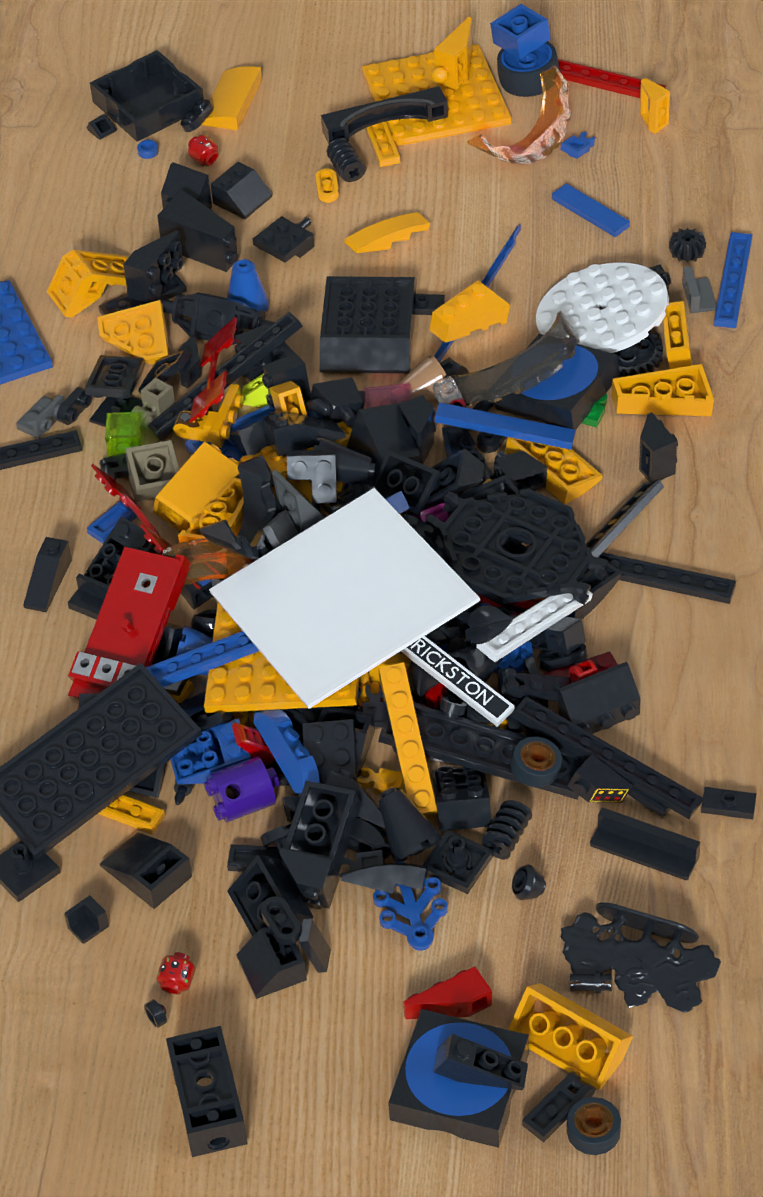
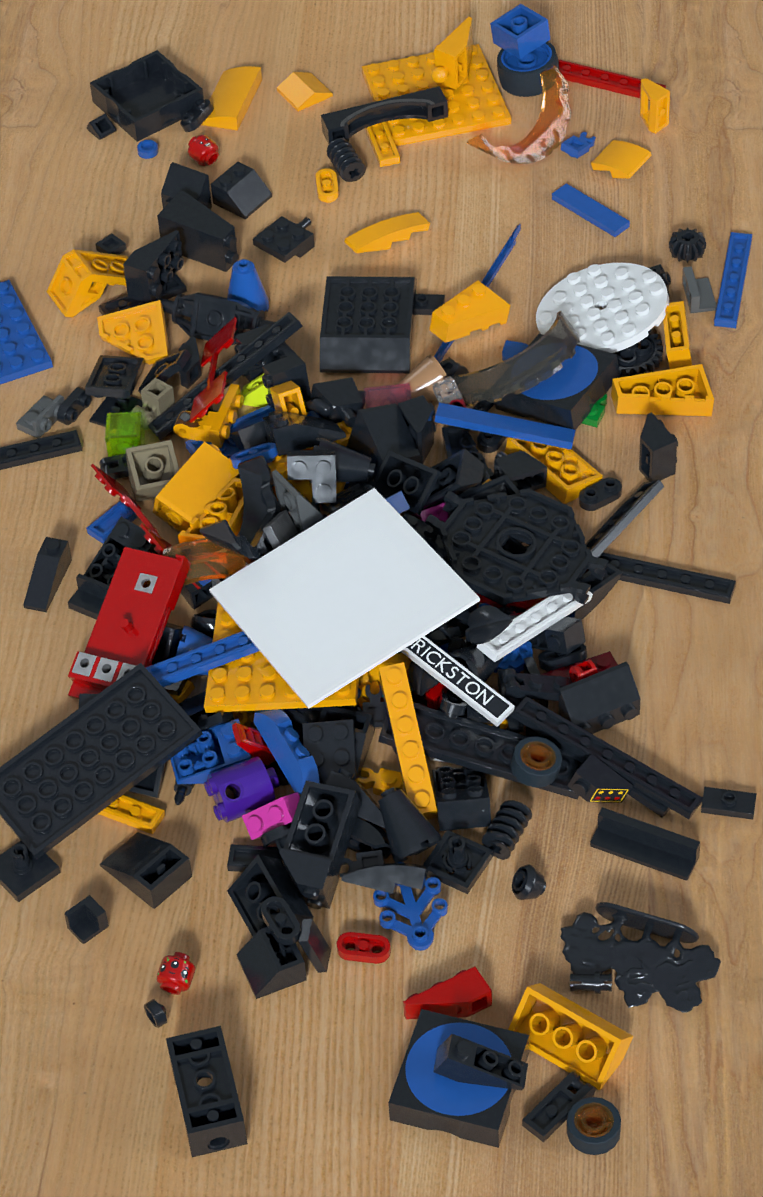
none -> black plate [96,234,127,255]
none -> blue plate [230,443,278,469]
none -> dark pink brick [242,792,300,840]
none -> light orange slope [277,72,333,112]
none -> red plate [336,932,391,964]
none -> blue tile [502,340,528,365]
none -> black plate [579,478,622,511]
none -> light orange slope [591,140,652,179]

